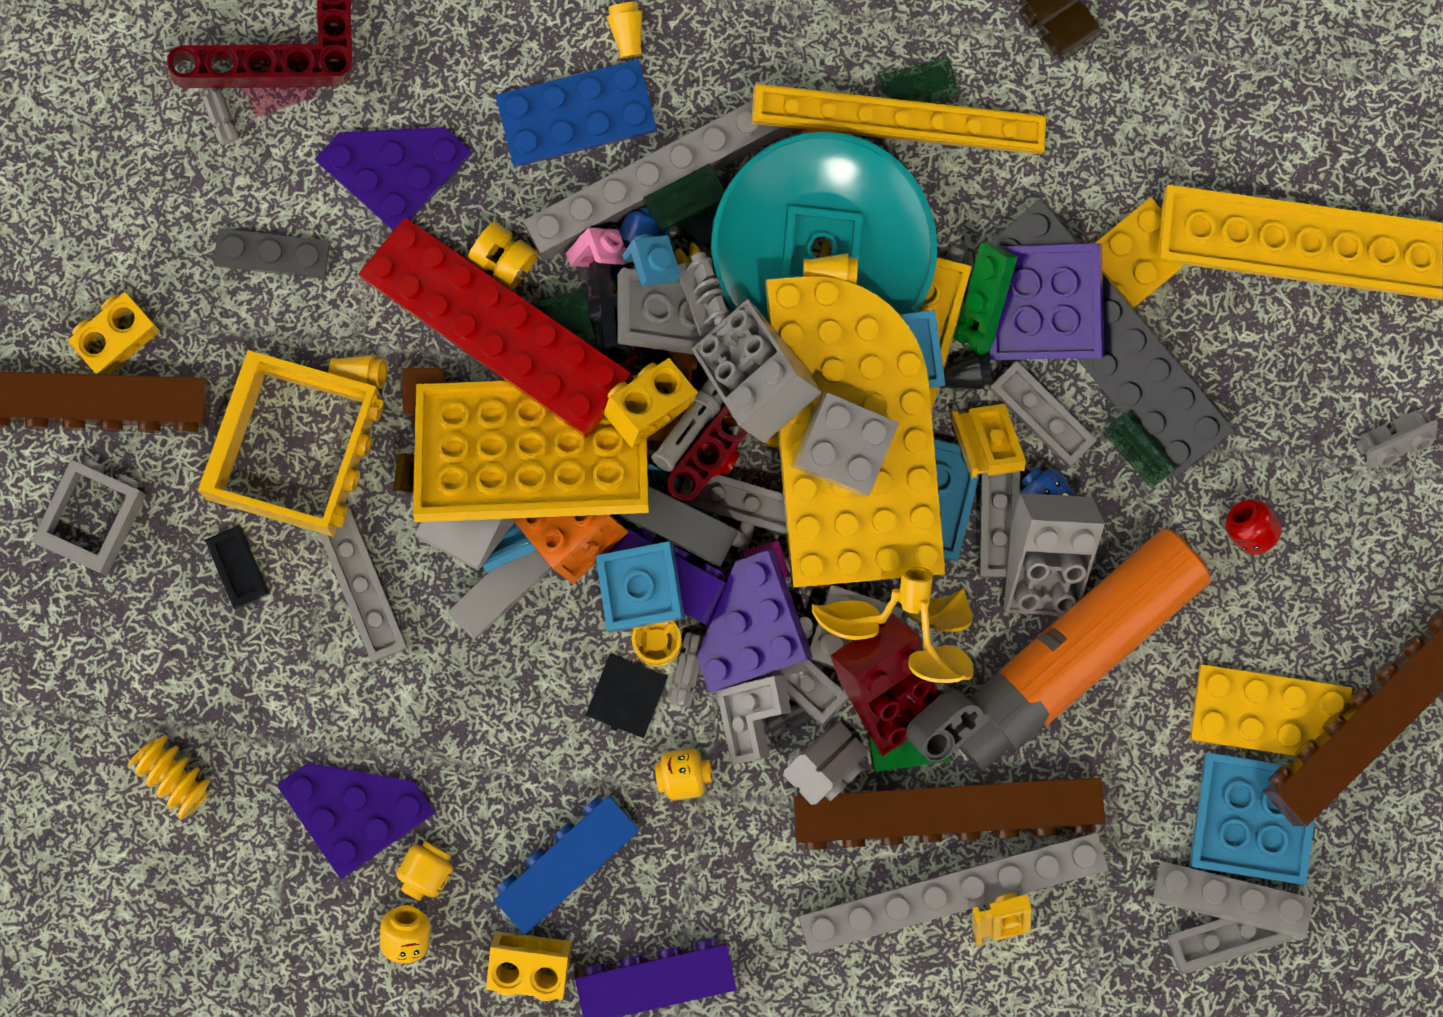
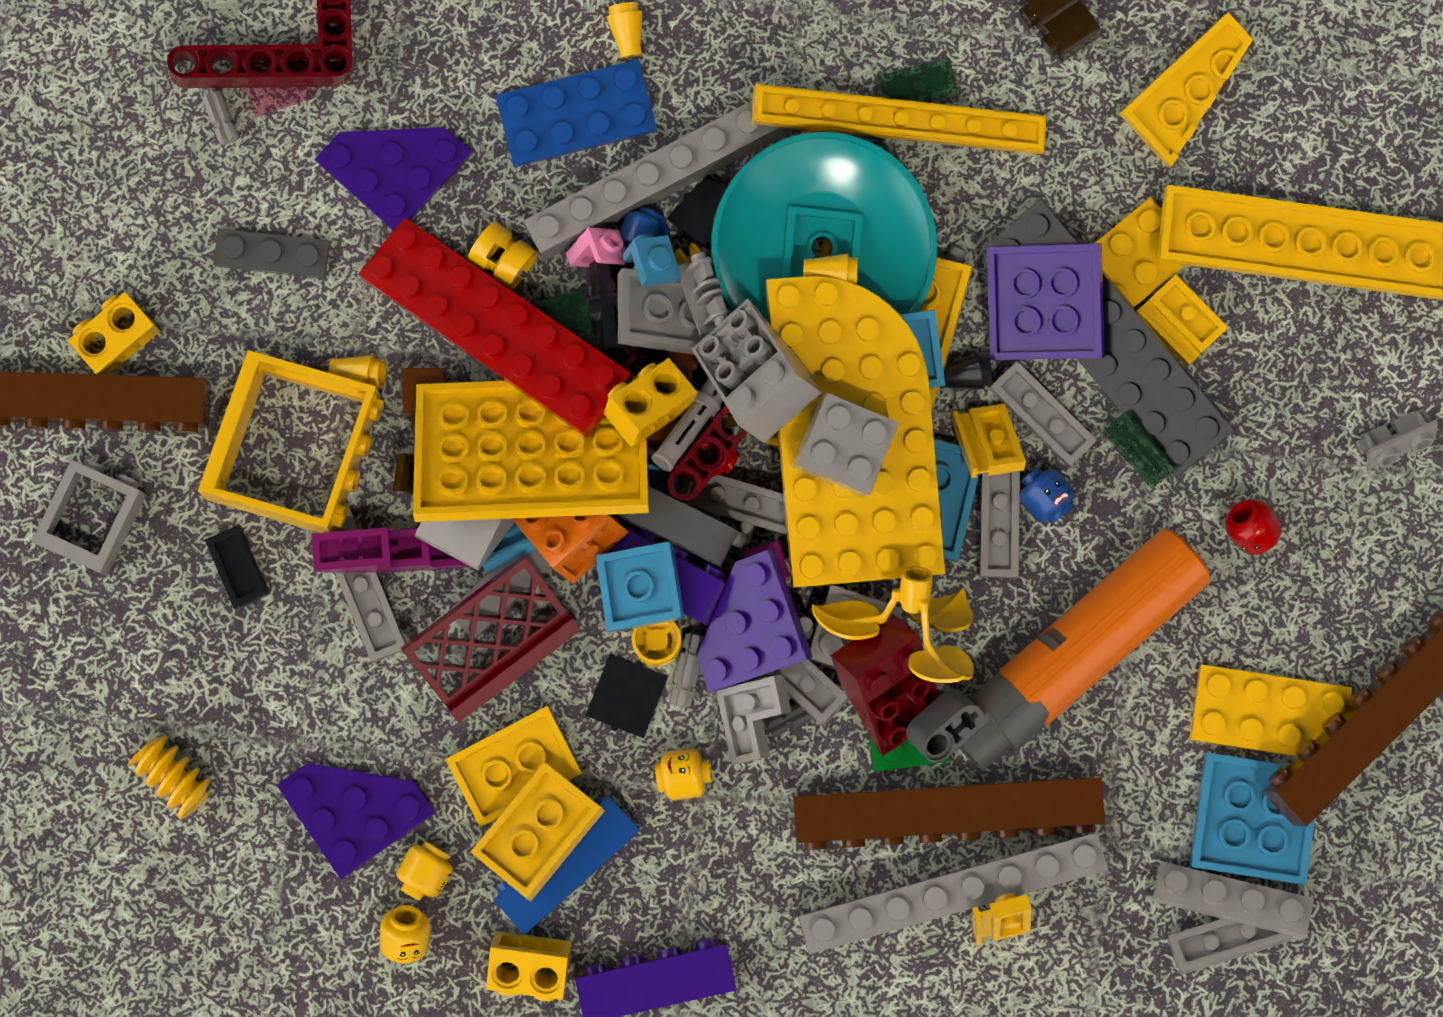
clear green plate [643,163,725,233] -> none
light grey brick [783,721,868,805] -> none
green plate [953,242,1018,355] -> none
light grey slope [1004,493,1105,615] -> none
none -> magenta slope [311,527,470,573]
none -> dark red fence [401,555,581,723]
none -> yellow plate [445,706,583,828]
none -> yellow plate [471,762,605,902]
none -> yellow wing [1119,12,1253,168]
none -> yellow plate [1137,274,1229,367]

